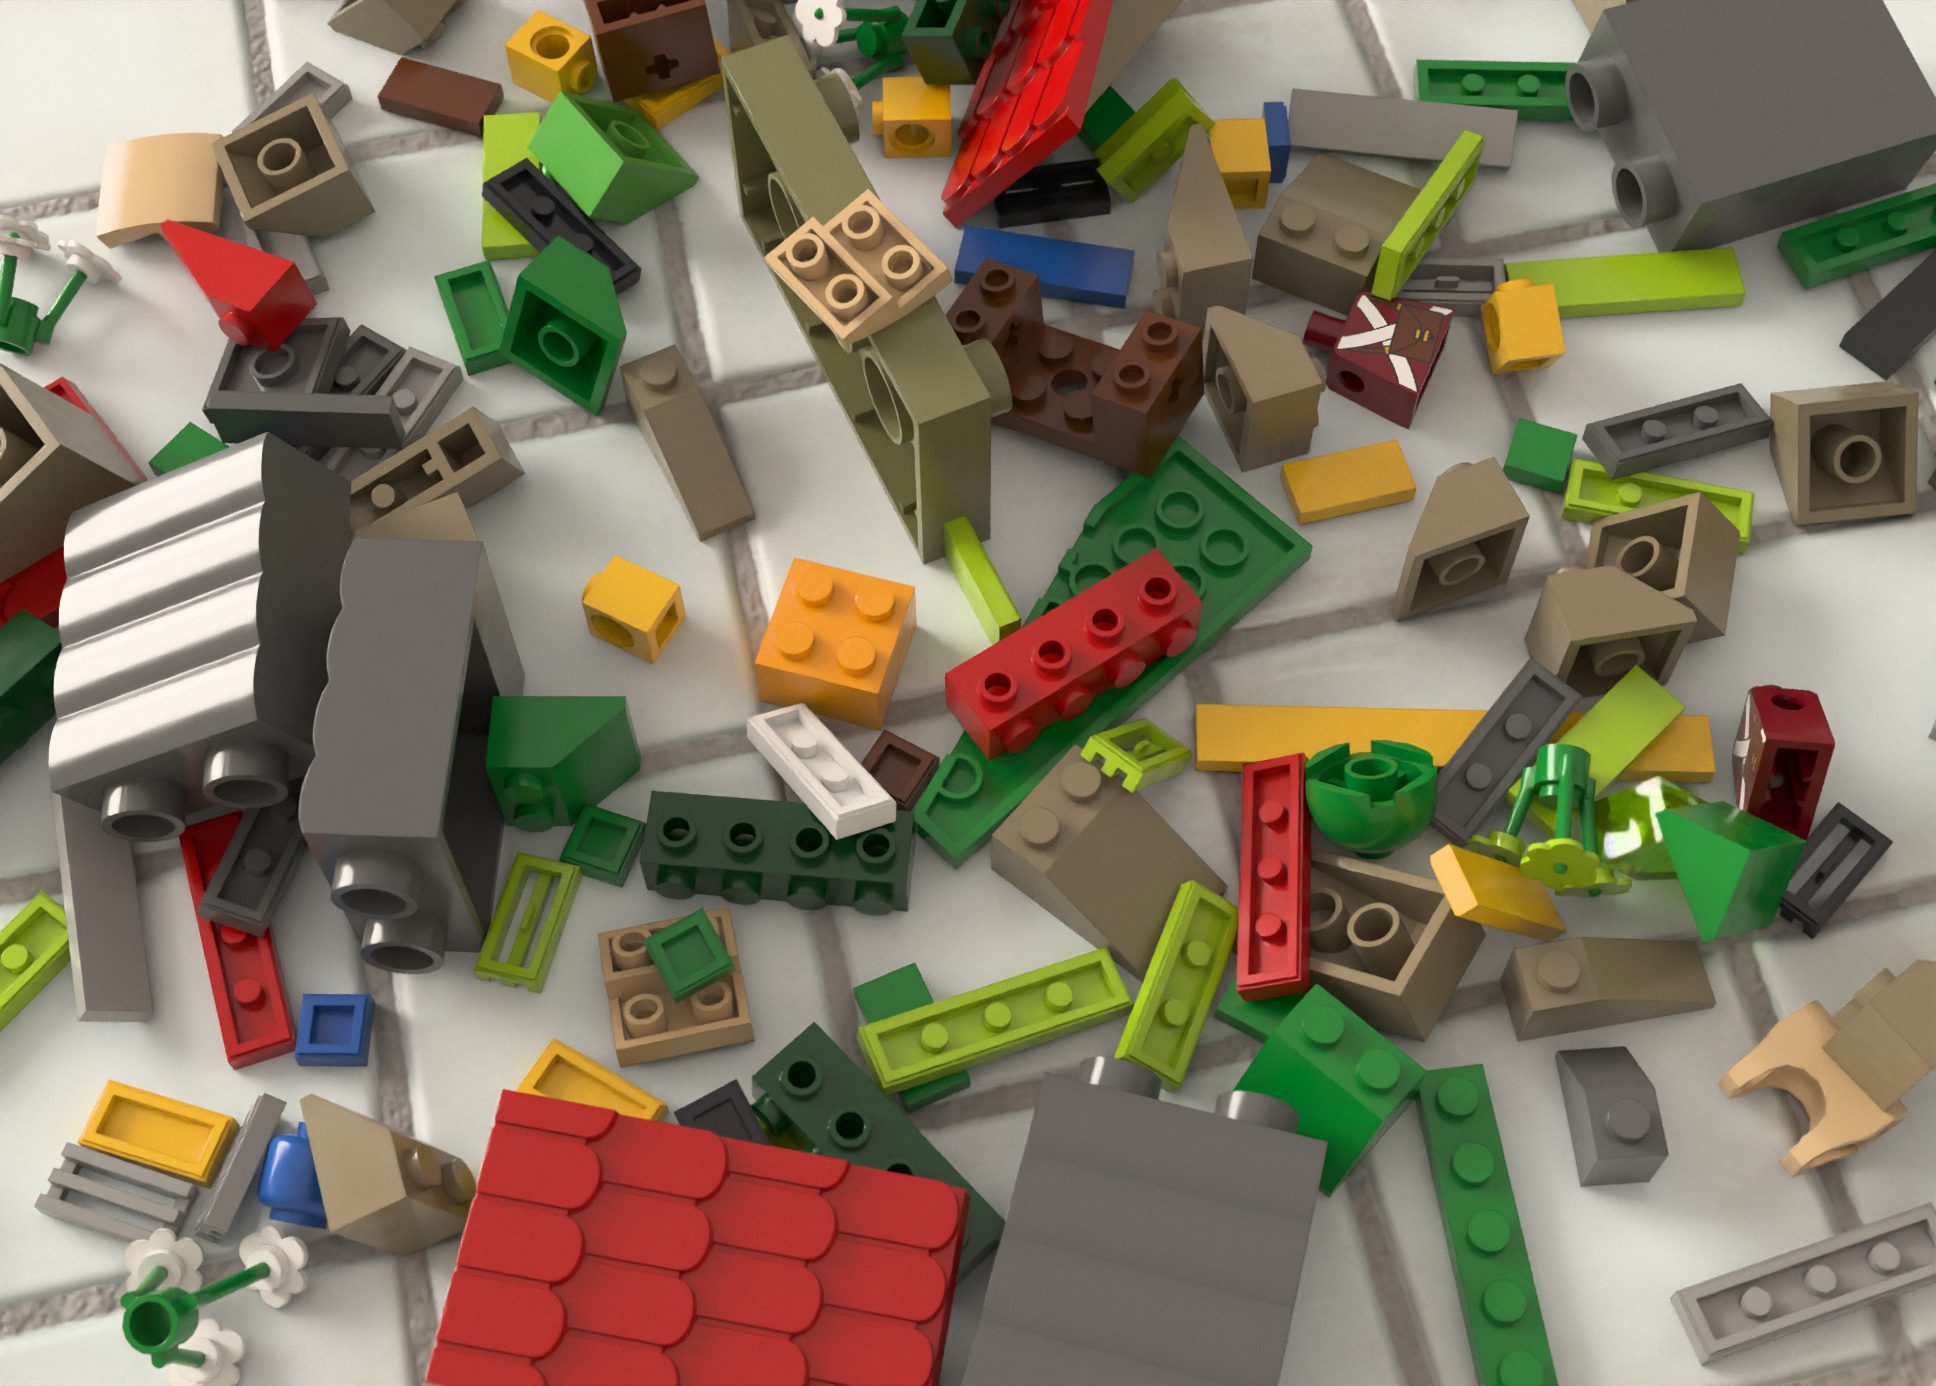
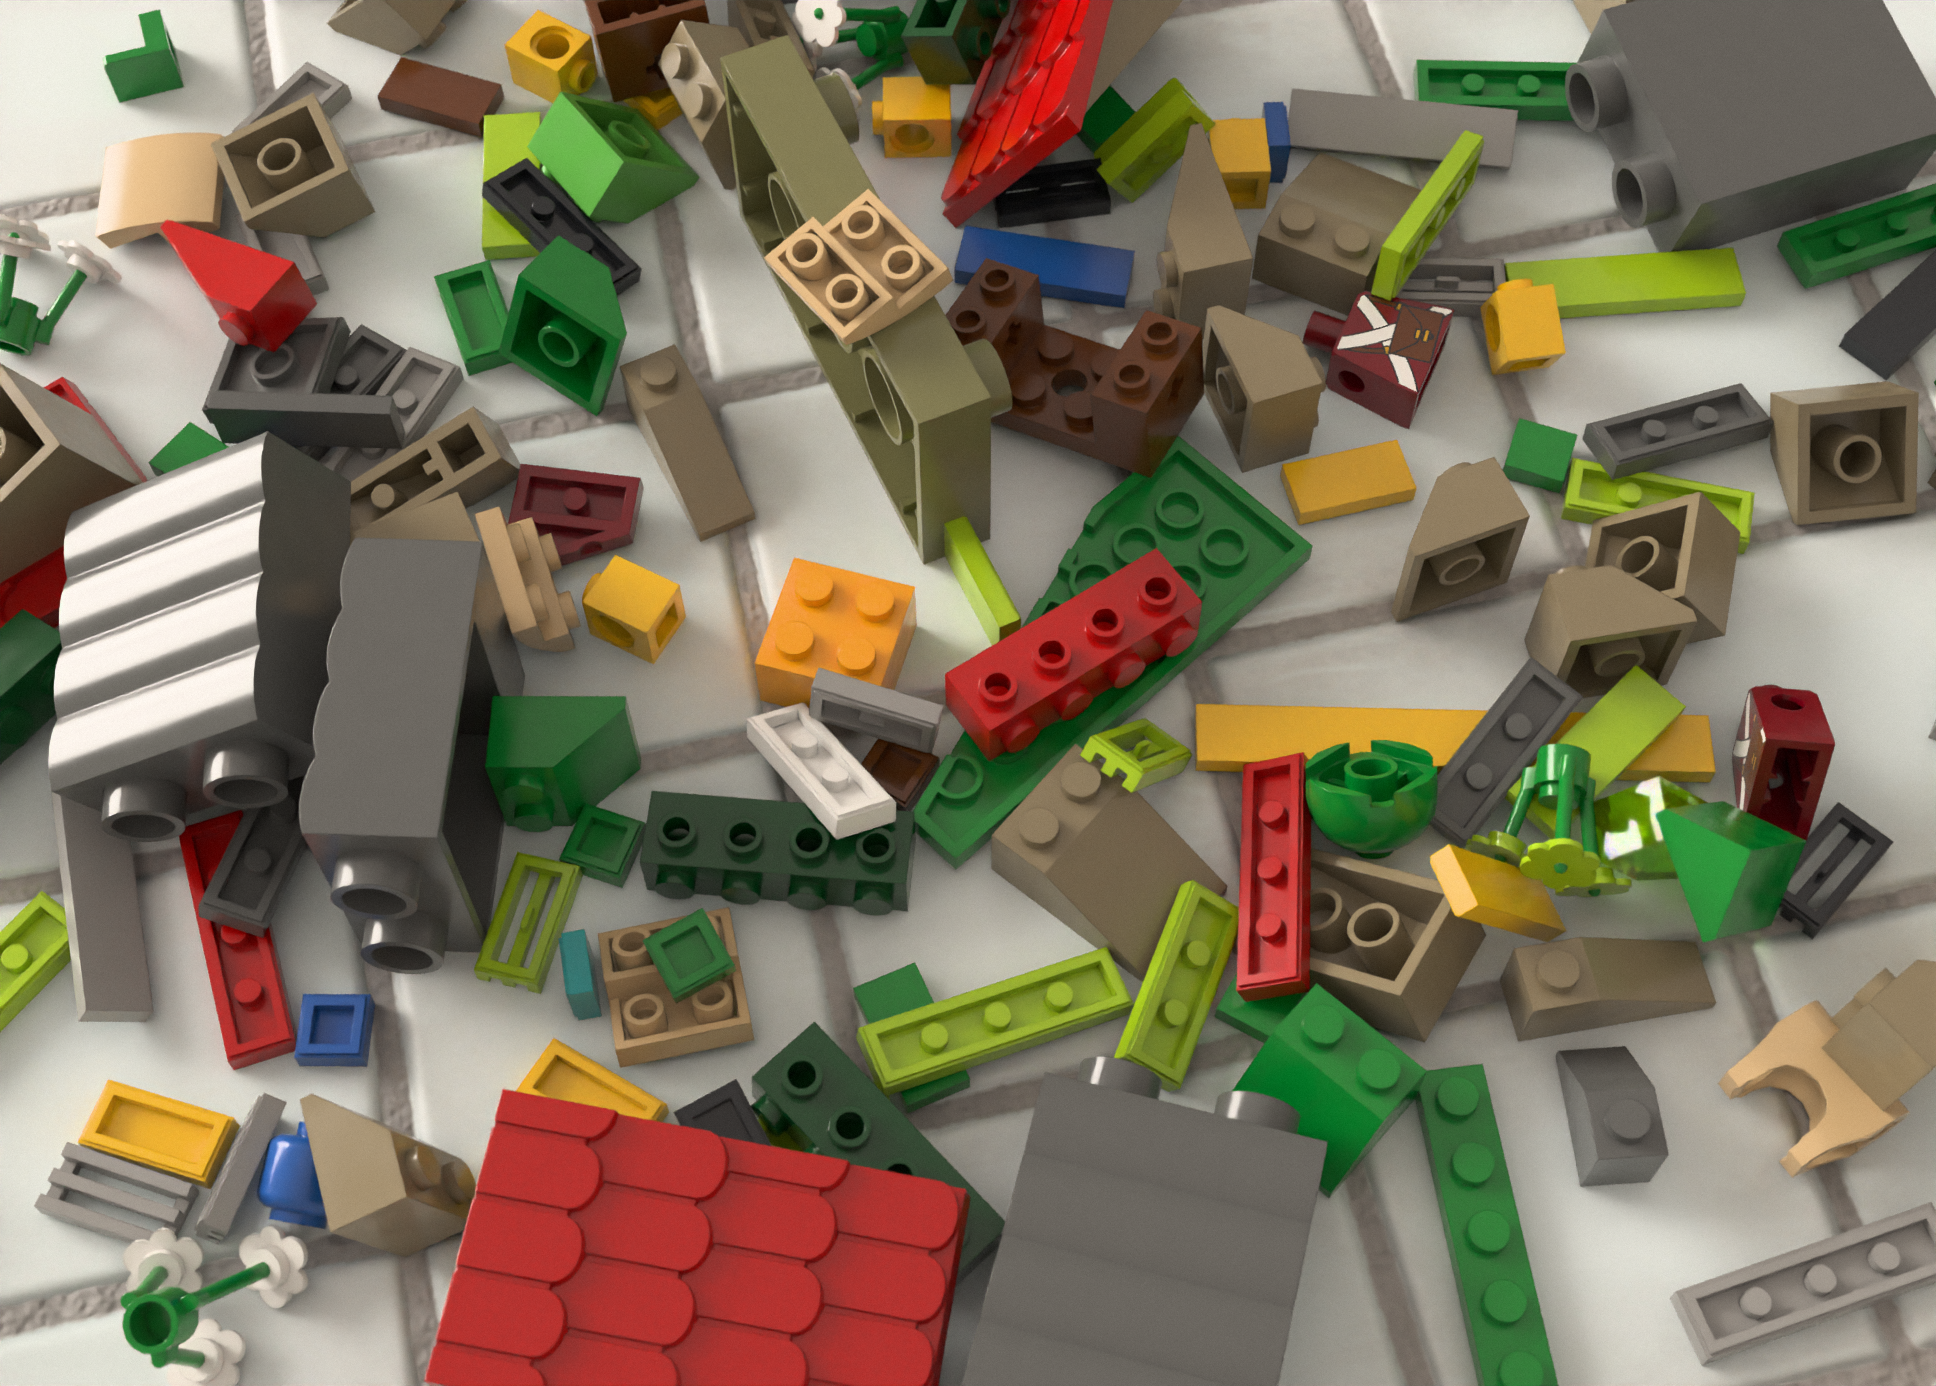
none -> green panel [102,9,184,103]
none -> tan slope [475,507,581,652]
none -> dark red wing [508,464,644,566]
none -> teal tile [558,929,602,1021]
none -> dark tan slope [658,20,749,190]
none -> light grey tile [809,667,944,753]

